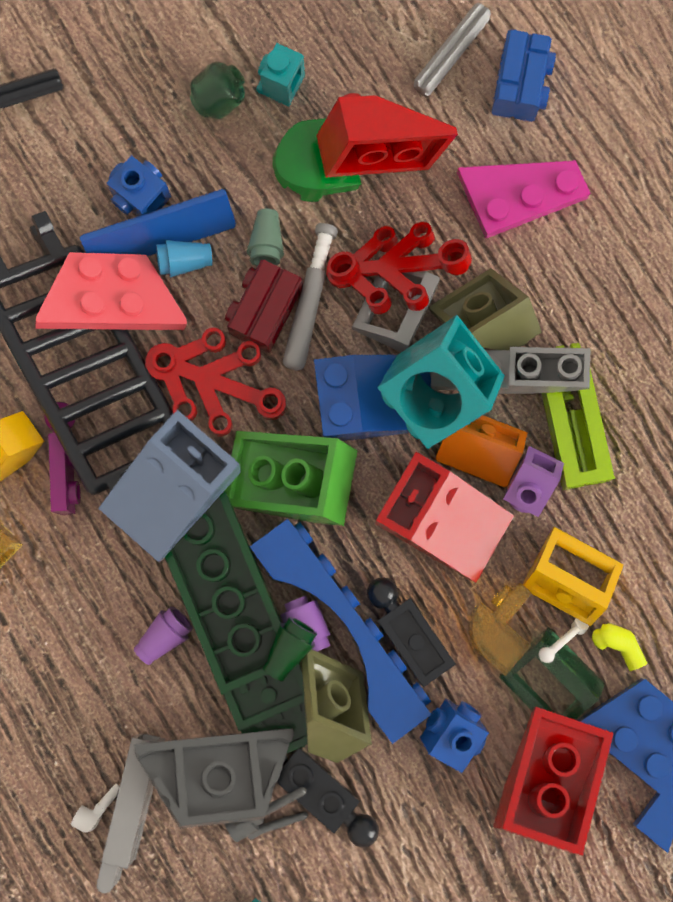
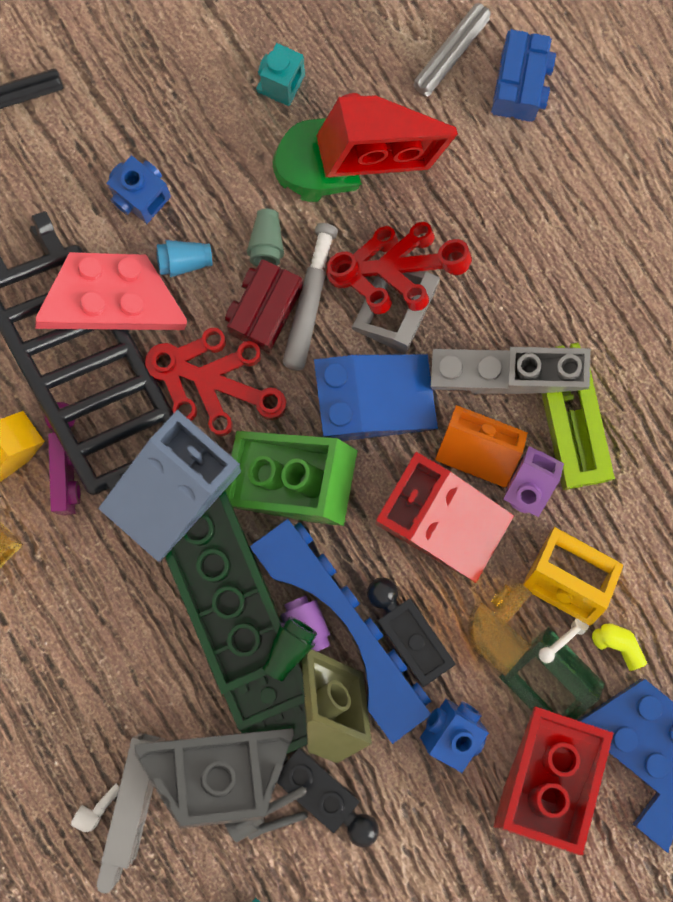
blue slope [80,189,236,256] -> none
medium lavender cone [134,606,193,665] -> none
clear green head [190,61,245,119] -> none
teal brick [378,315,505,449] -> none
olive slope [429,268,542,350] -> none
dark pink wing [457,161,591,239] -> none

